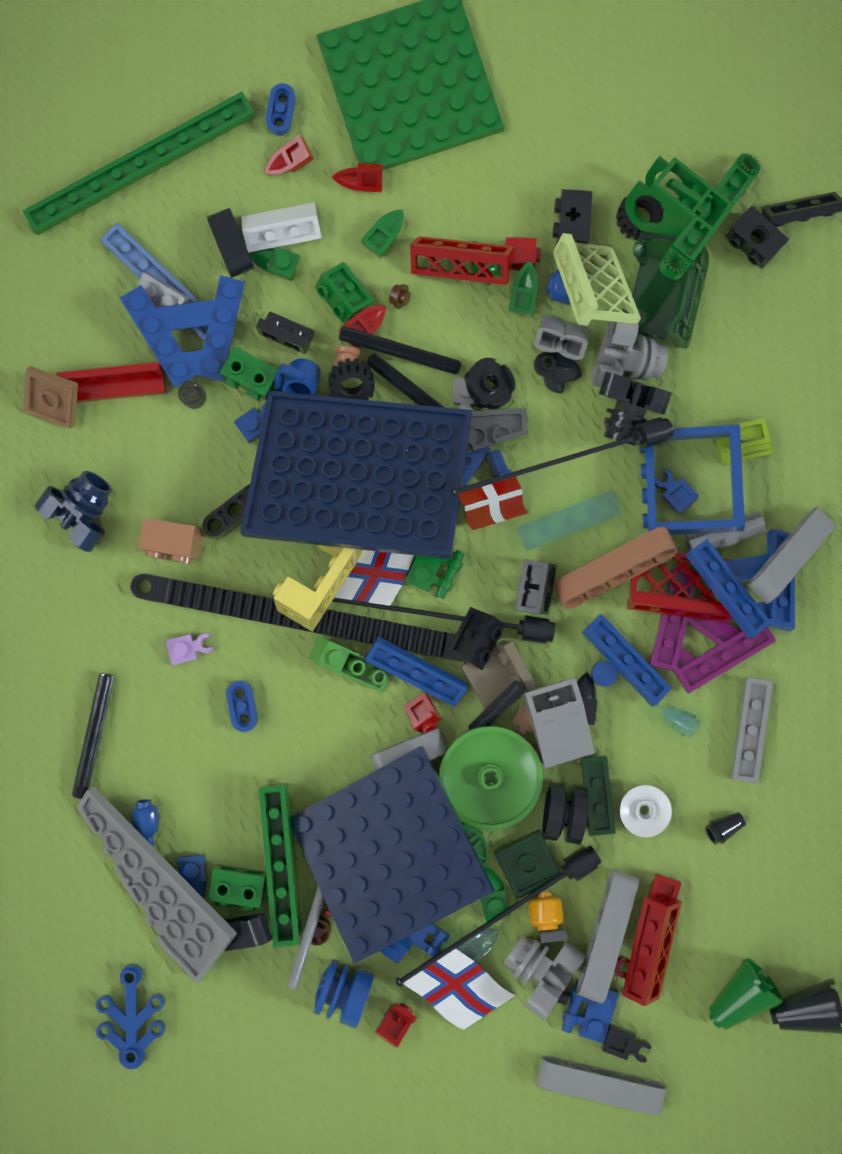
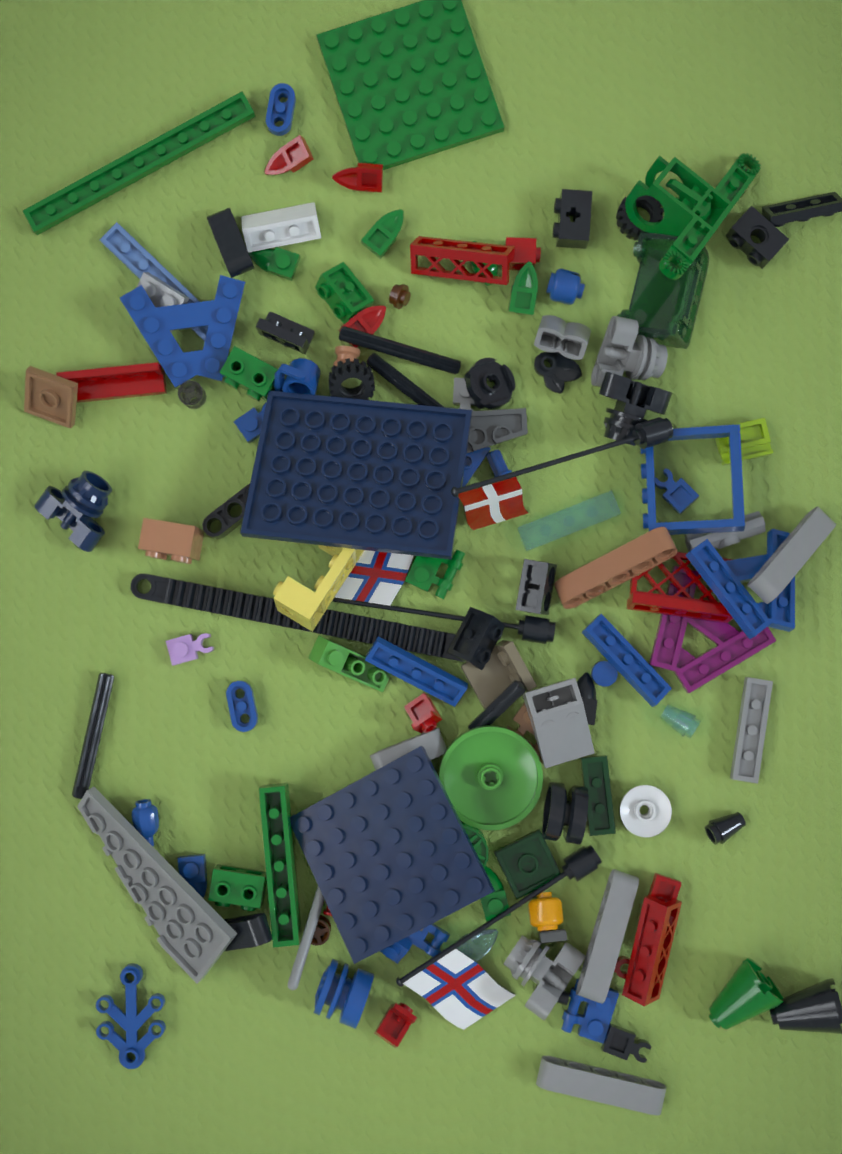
yellowish green fence [553,233,641,326] -> none

